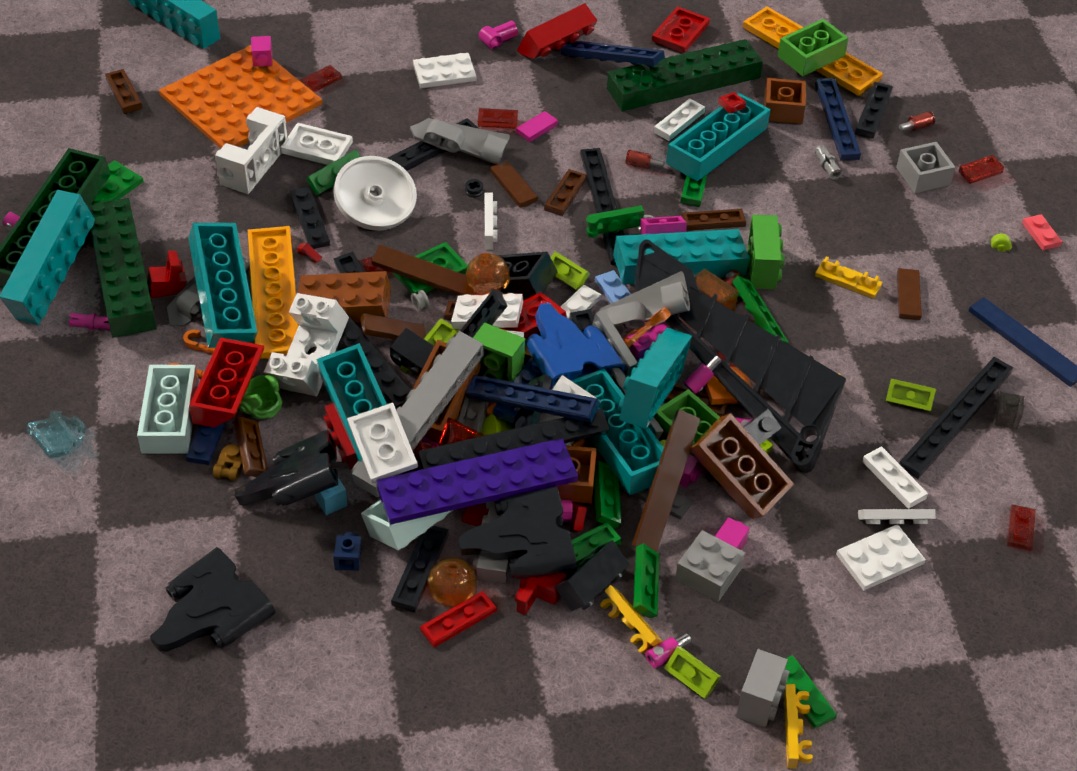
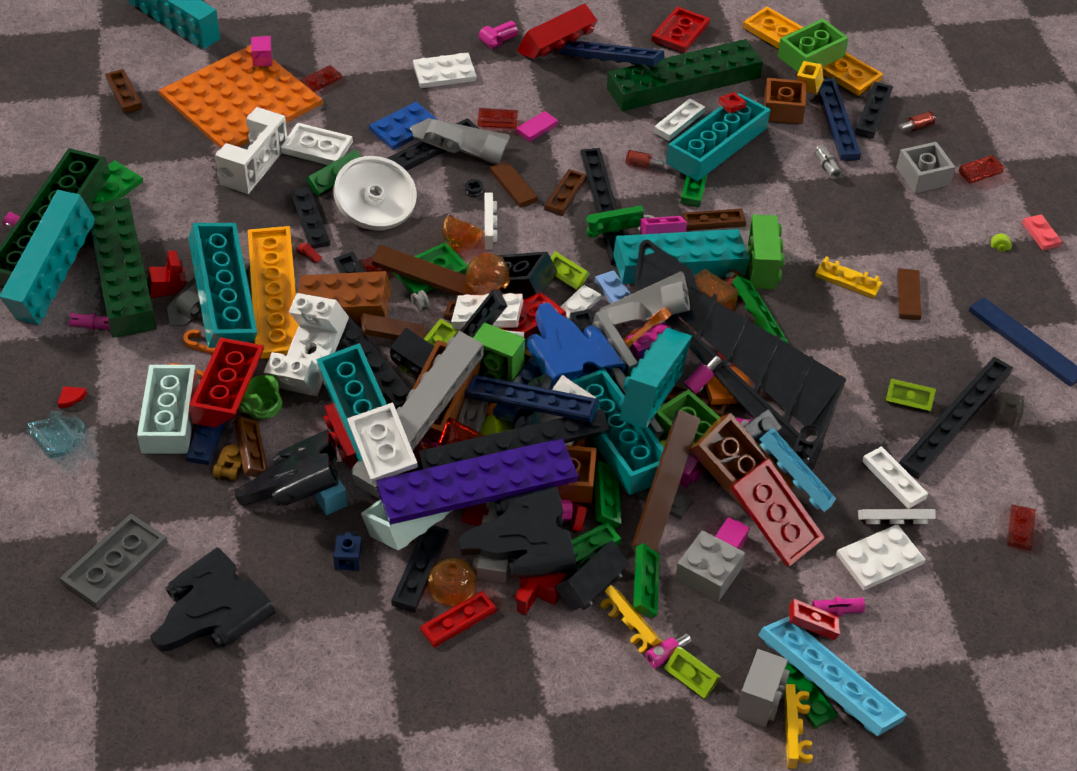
none -> red tile [58,386,87,408]
none -> dark grey plate [60,514,168,609]
none -> blue plate [369,102,438,150]
none -> clear orange cylinder [441,214,484,252]
none -> plate [730,459,825,567]
none -> medium azure plate [758,616,907,736]
none -> medium azure plate [760,427,836,512]
none -> red plate [789,599,840,640]
none -> yellow brick [797,61,824,94]
none -> dark pink pin [812,596,865,617]

